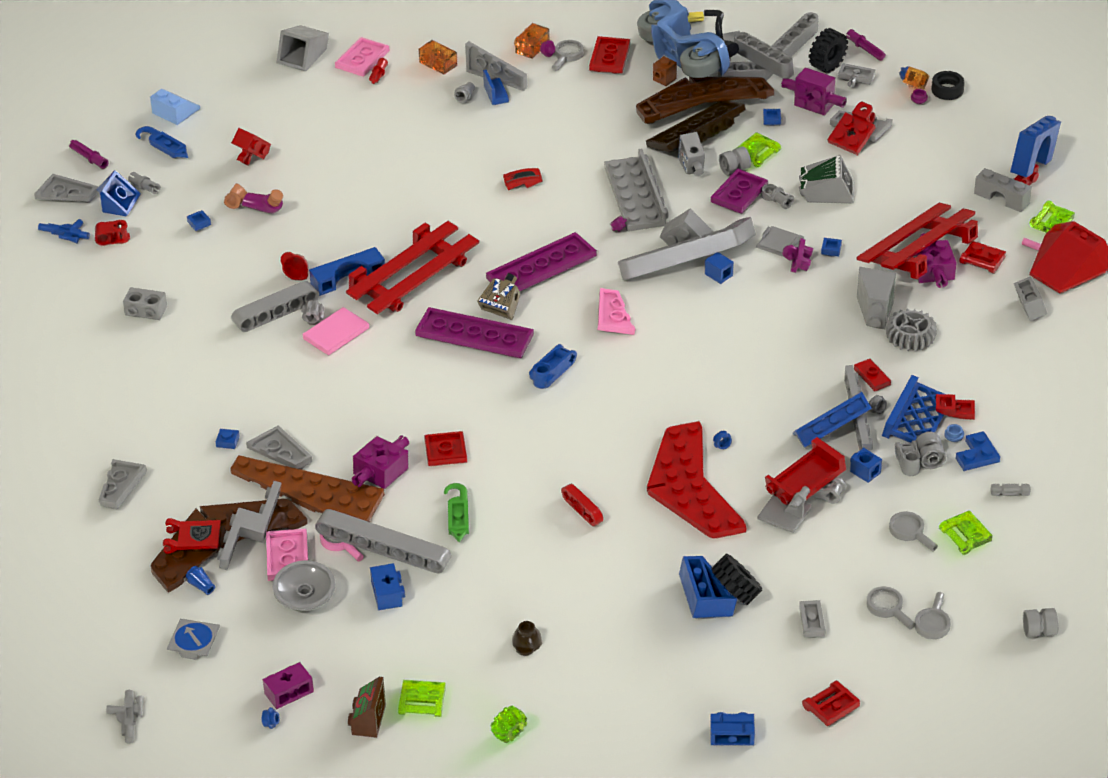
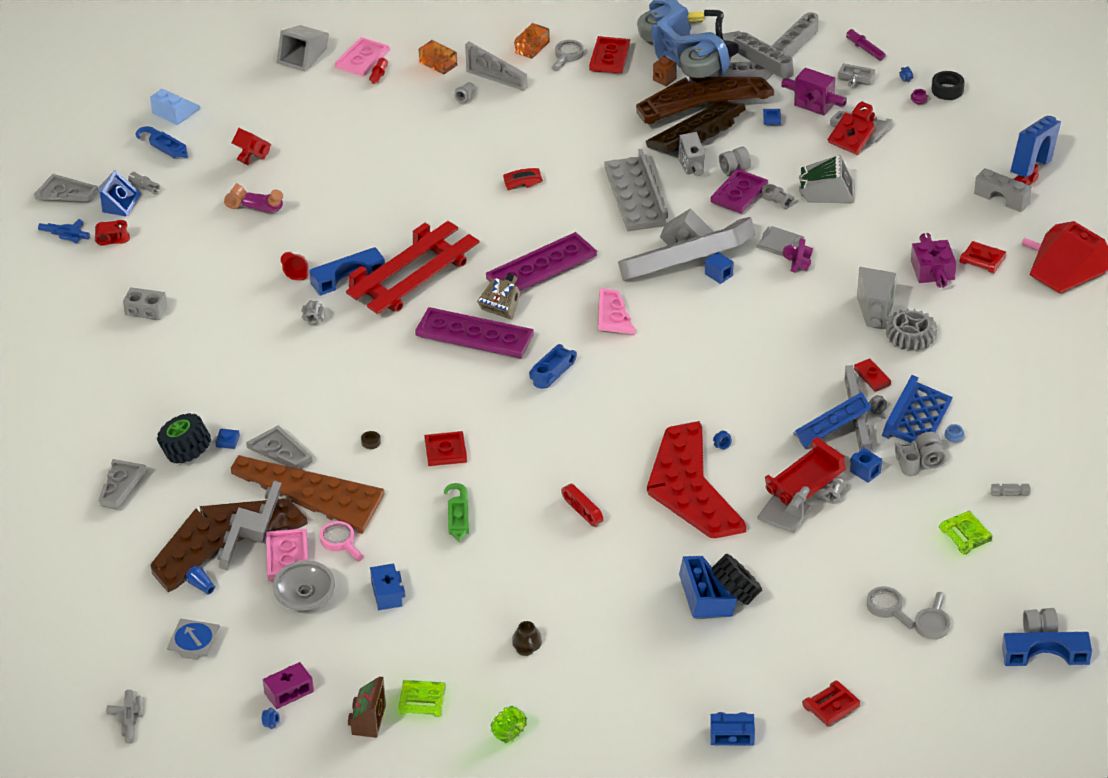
magenta axle [69,140,109,169] -> none
red flag [163,518,221,554] -> none
blue plate [186,210,211,231] -> none
light grey beam [231,281,319,332] -> none
bright pink tile [303,307,369,356] -> none
light grey beam [315,509,451,573] -> none
magenta brick [352,435,409,489] -> none
blue panel [483,70,509,105] -> none
magenta plate [540,40,555,57] -> none
magenta plate [610,215,627,231] -> none
clear neon green plate [735,132,781,167] -> none
light grey plate [799,600,825,637] -> none
black tyre [808,28,848,73] -> none
blue plate [821,237,842,257] -> none
red fence [857,202,978,279] -> none
light grey piece [889,511,938,551] -> none
clear orange brick [903,66,930,90] -> none
red slope [936,394,975,420] -> none
blue plate [955,431,1000,471] -> none
light grey brick [1014,276,1047,321] -> none
clear neon green plate [1029,200,1075,233] -> none
none -> black wheel [157,413,211,464]
none -> dark brown tile [361,431,381,449]
none -> blue arch [1002,632,1092,666]

